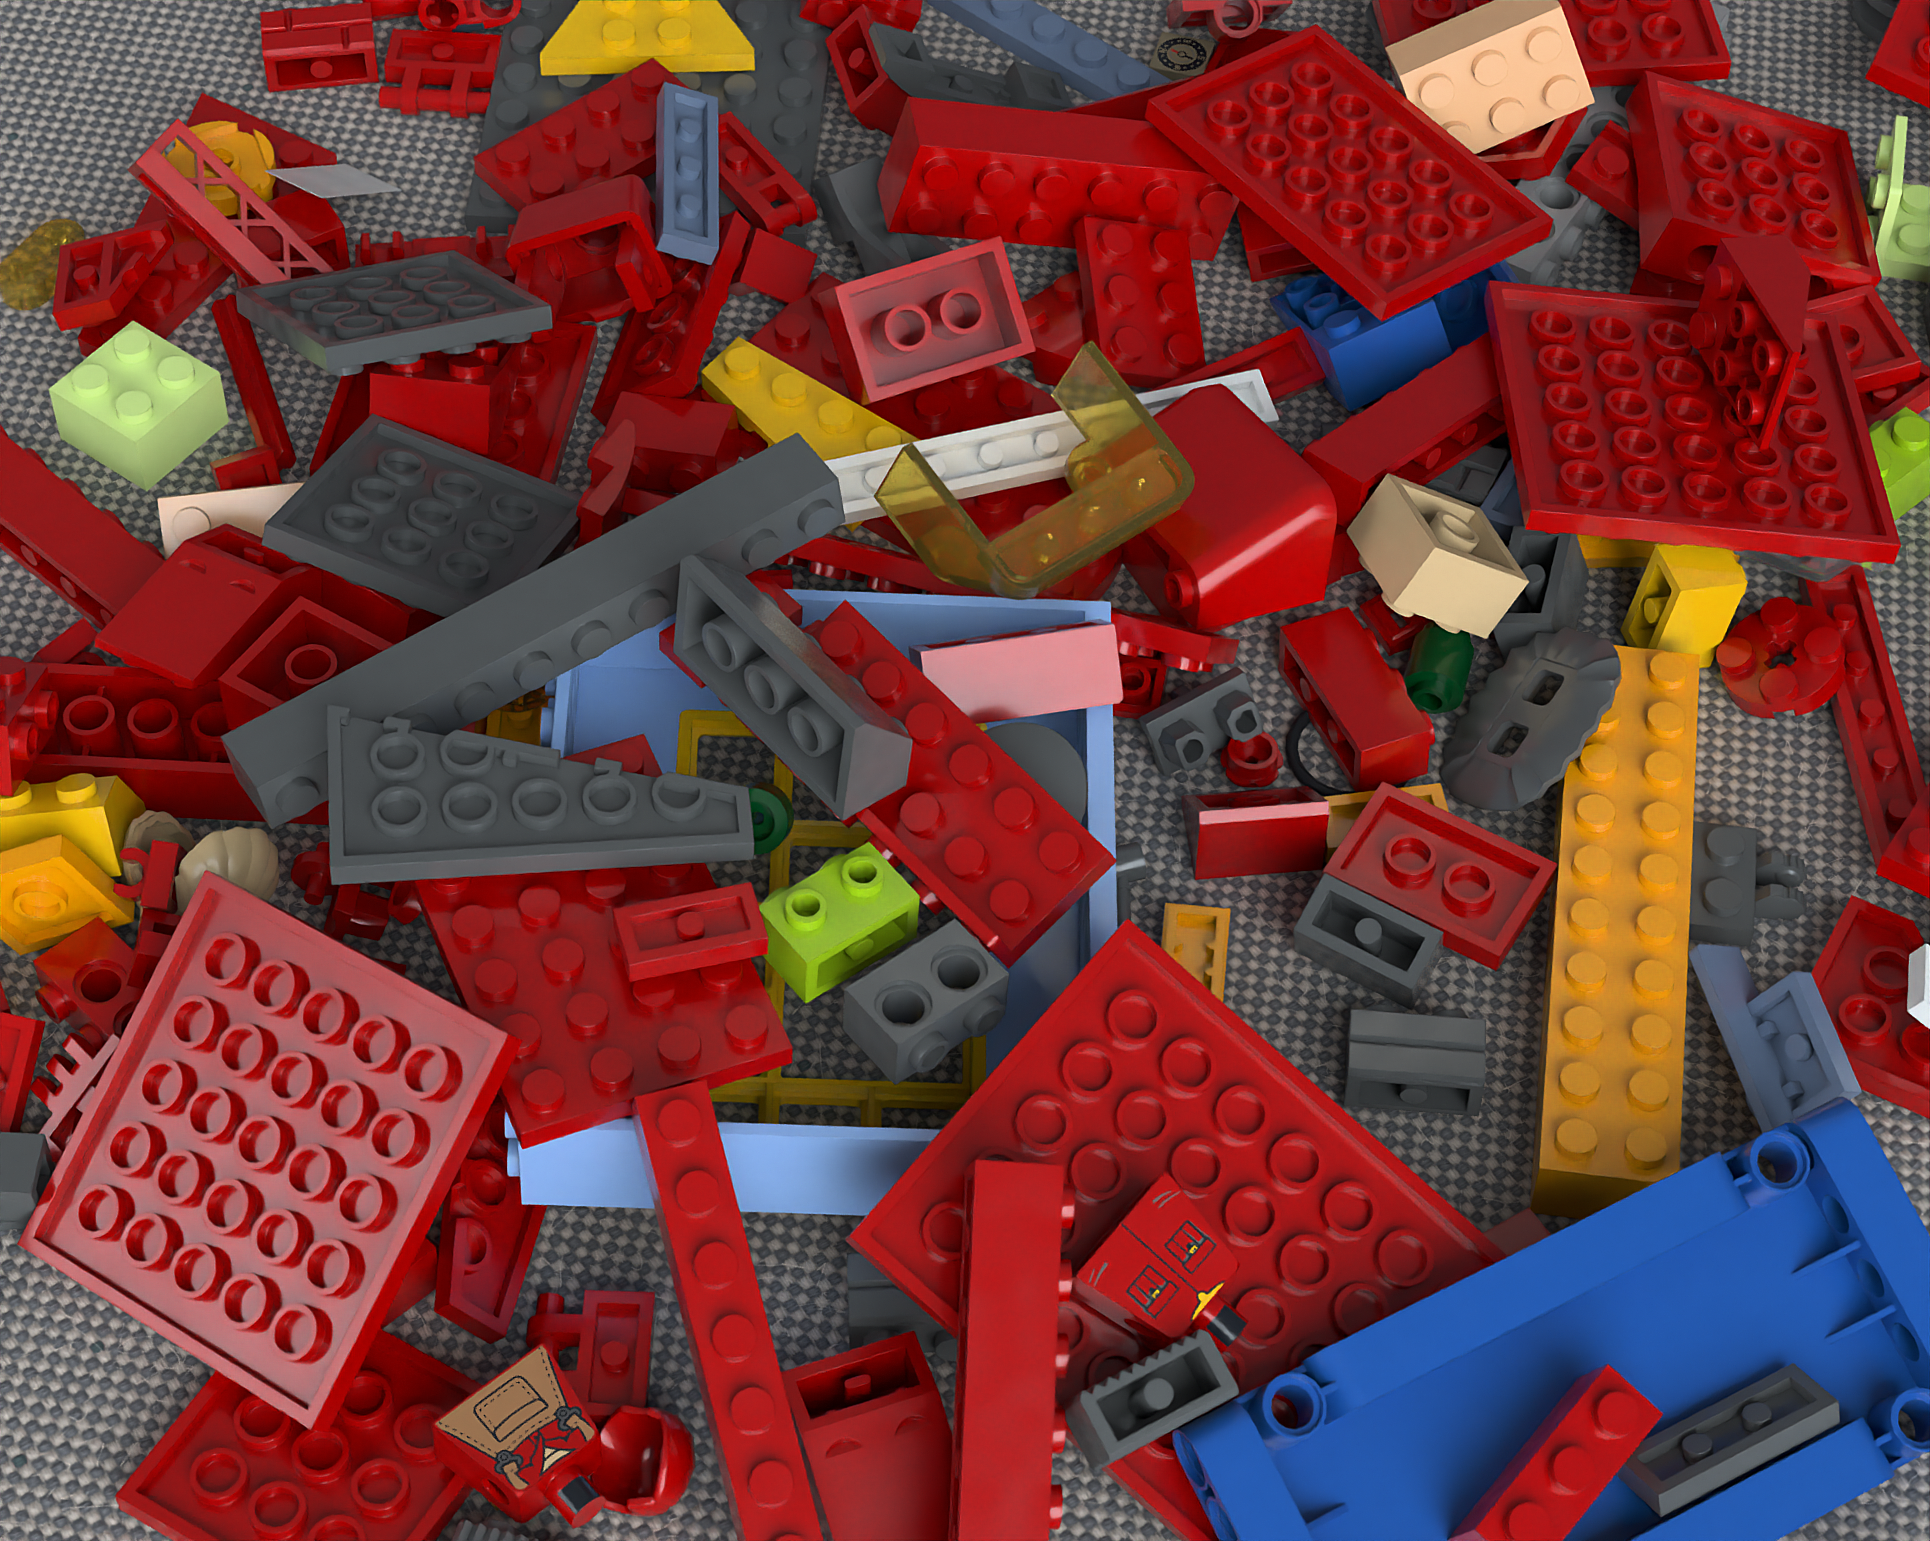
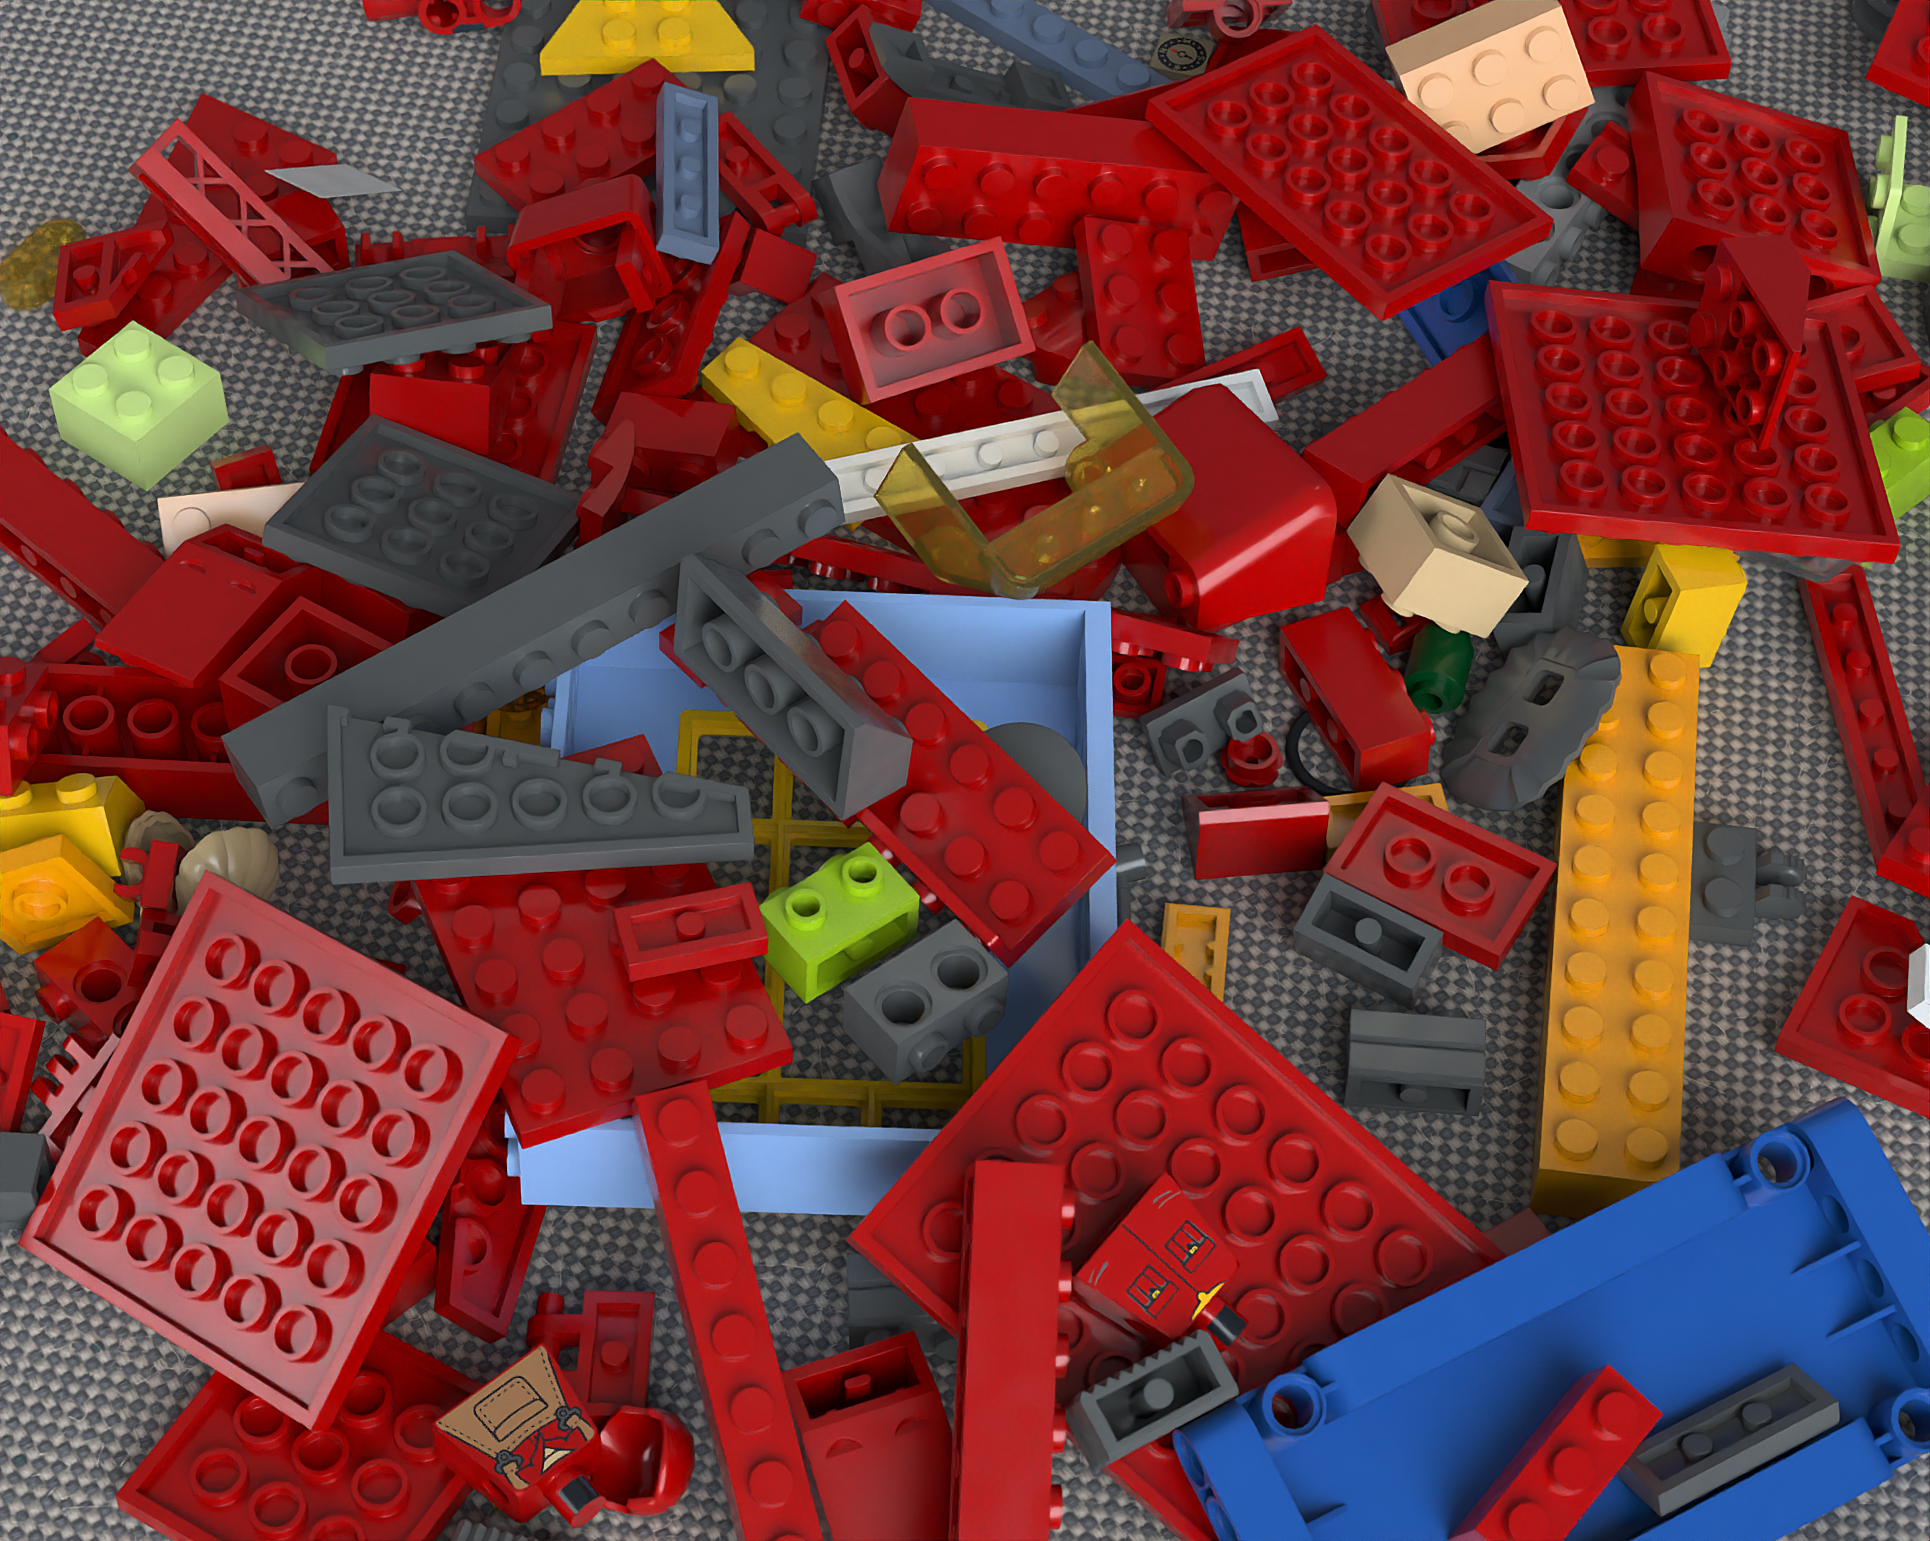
light orange plate [162,121,277,216] -> none
red axle [211,294,297,472] -> none
red brick [260,2,379,93] -> none
red hips [291,842,395,941] -> none
red plate [379,29,503,119] -> none
dark green tile [743,782,794,855] -> none
panel [908,619,1123,724] -> none
blue slope [1269,273,1452,412] -> none
sand blue bracket [1688,944,1862,1166] -> none
red plate [1716,597,1846,719] -> none

